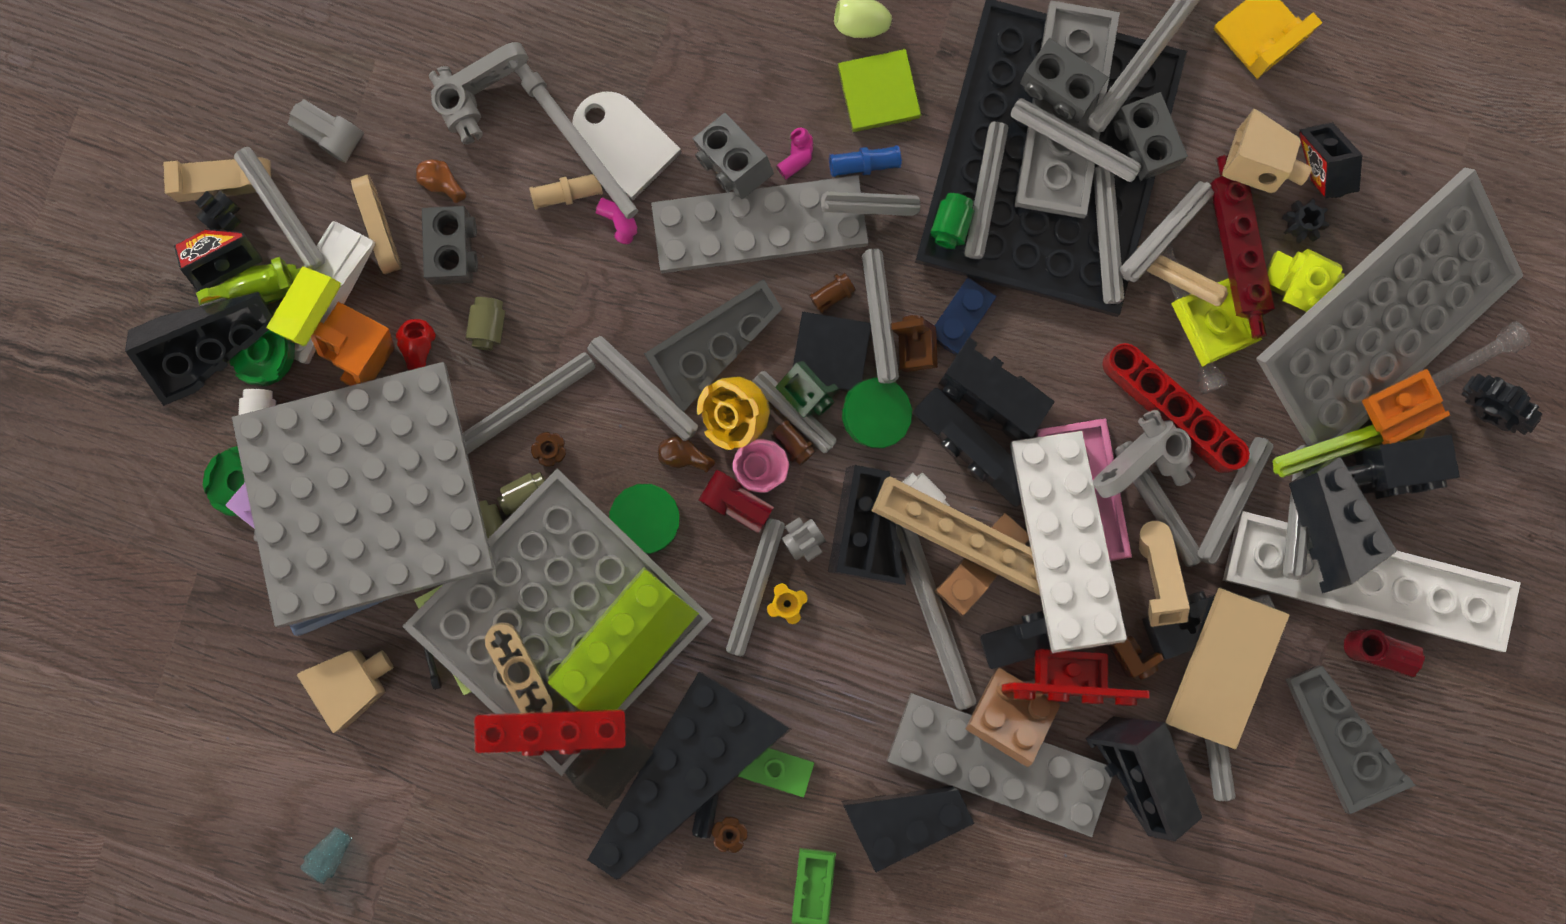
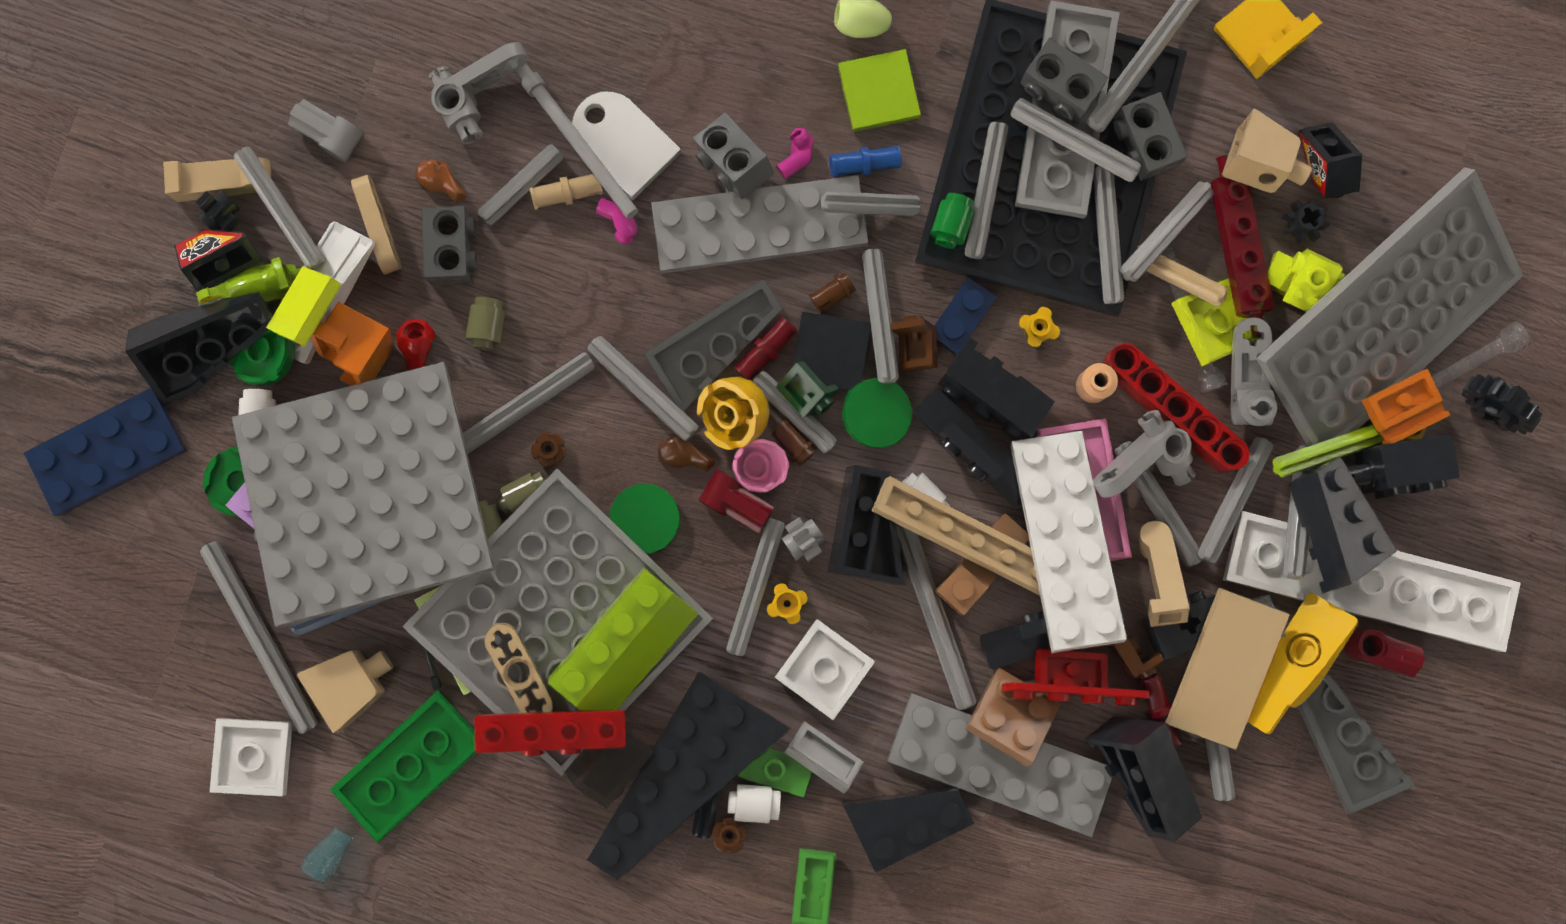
none -> dark blue plate [23,388,187,517]
none -> light grey axle [200,541,318,734]
none -> white plate [210,718,293,796]
none -> green tile [329,690,476,843]
none -> light grey axle [477,144,564,226]
none -> white brick [728,784,780,823]
none -> dark red pin [734,316,798,381]
none -> white plate [775,619,875,720]
none -> light grey tile [784,721,864,793]
none -> yellow plate [1019,307,1060,348]
none -> light nougat brick [1076,363,1118,403]
none -> dark red pin [1138,673,1184,747]
none -> light grey piece [1230,318,1277,426]
none -> yellow piece [1247,592,1358,735]

